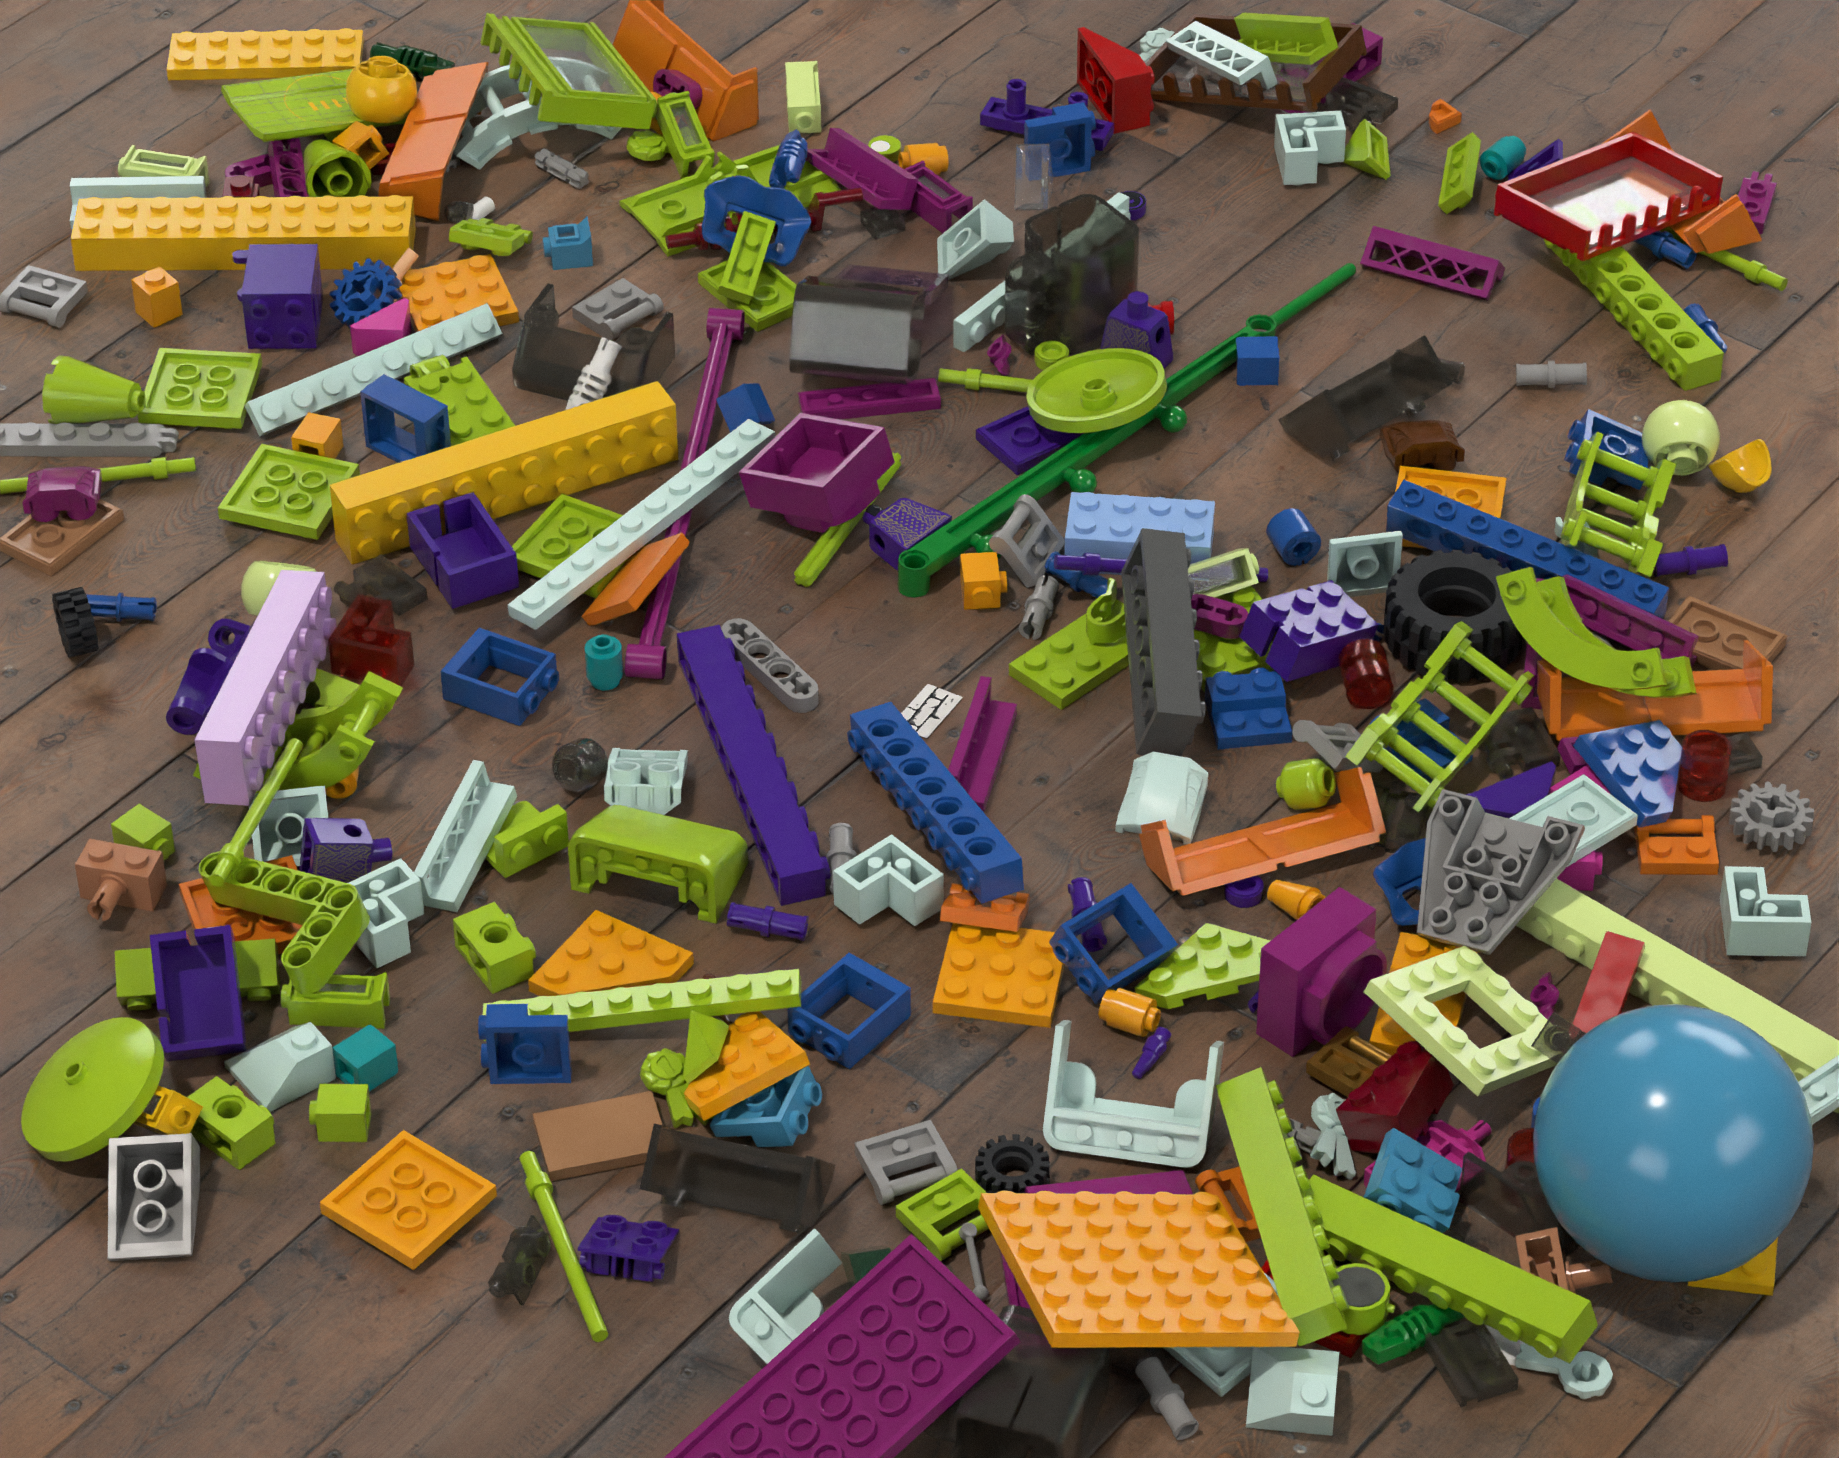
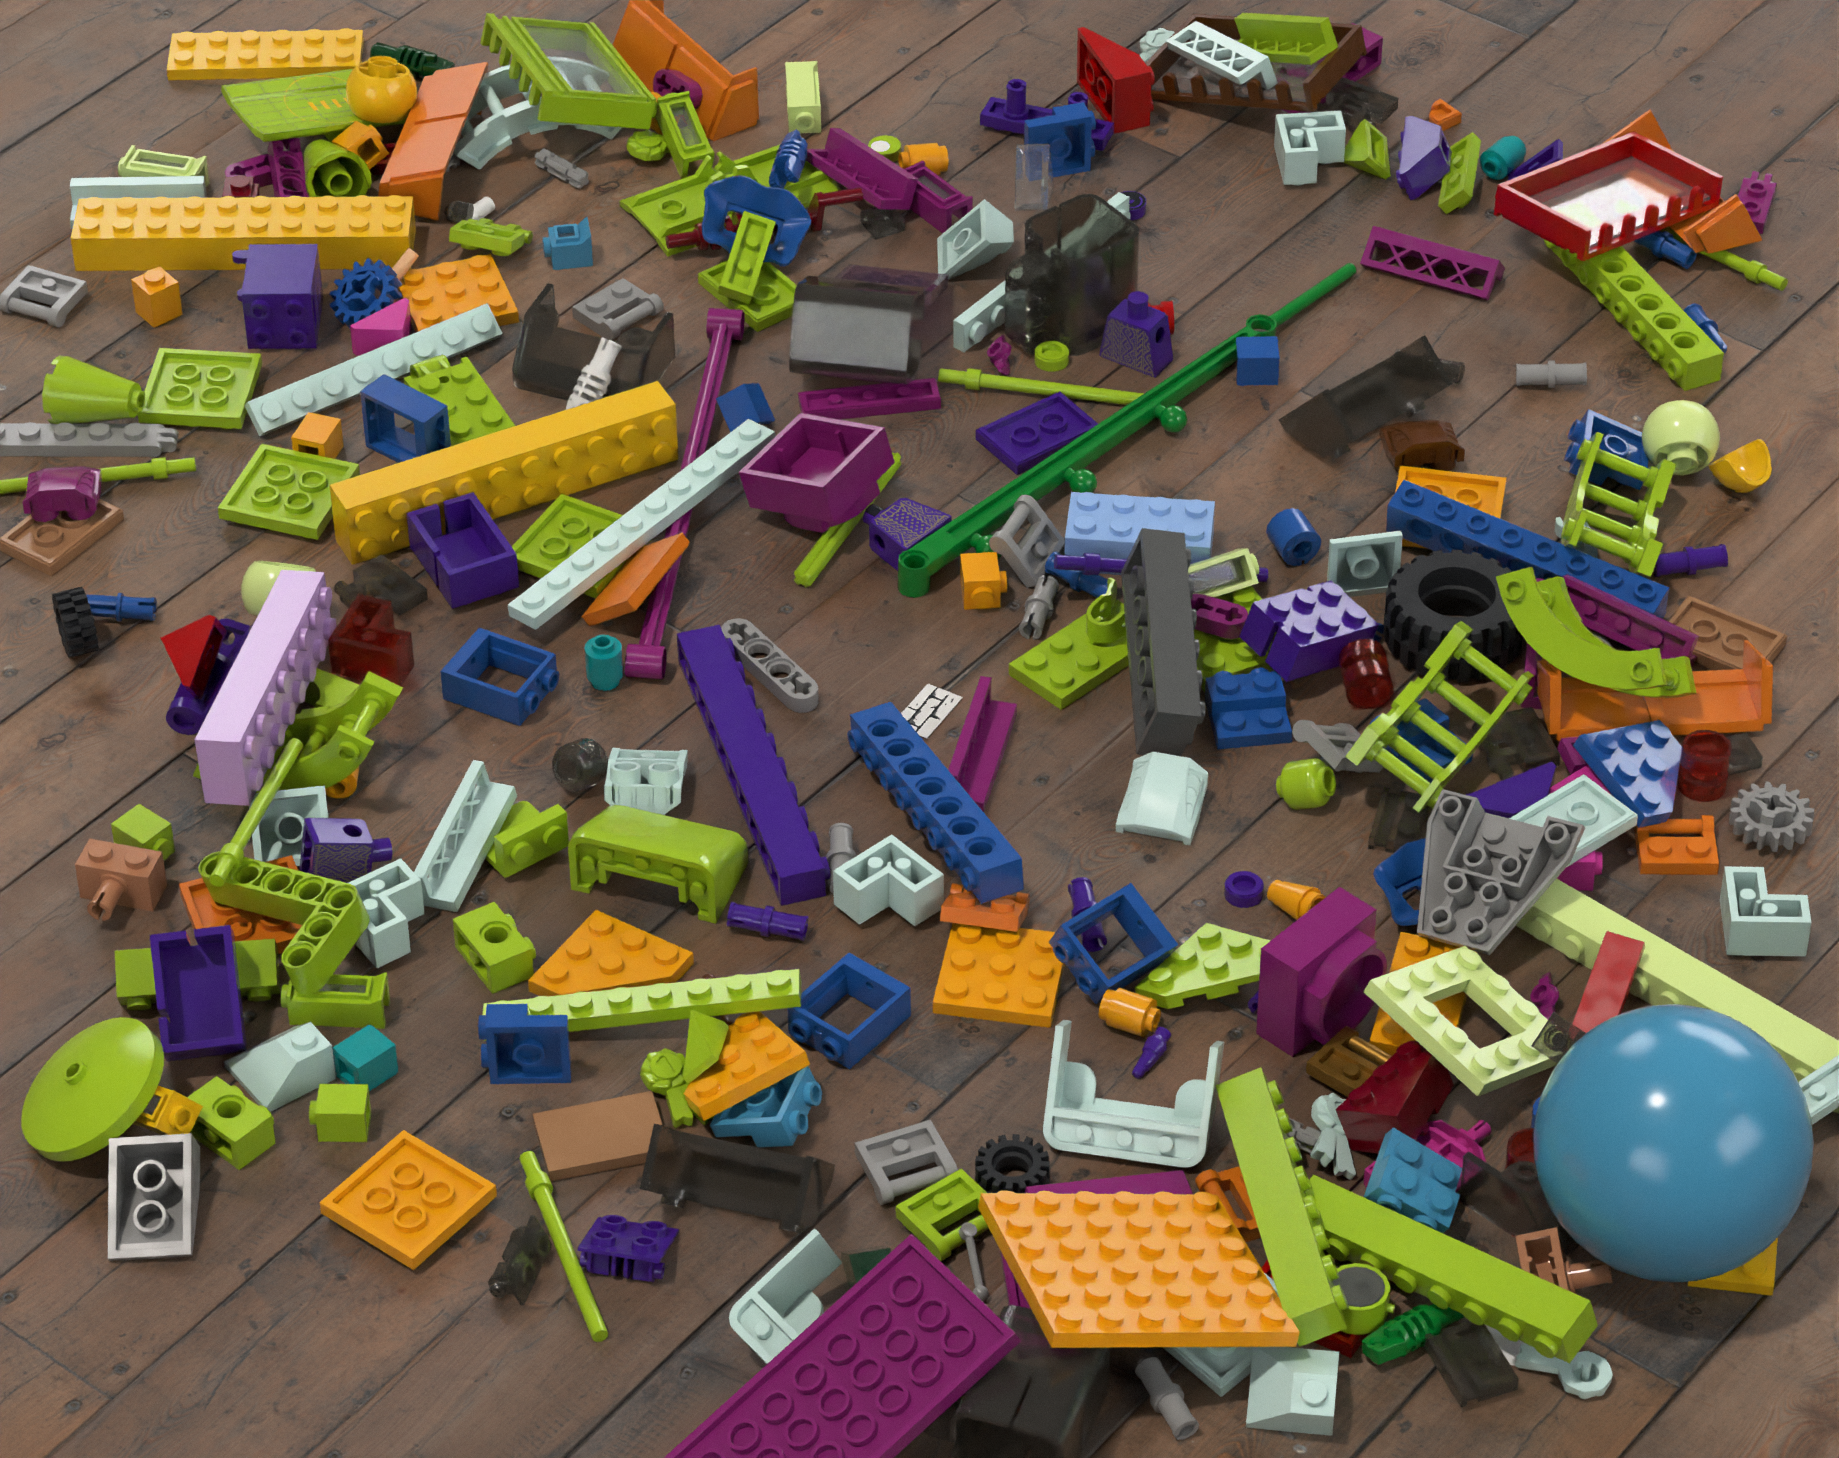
lime dish [1026,348,1167,433] -> none
orange piece [1139,767,1386,896] -> none
none -> red slope [161,615,227,700]
none -> slope [1396,116,1452,200]

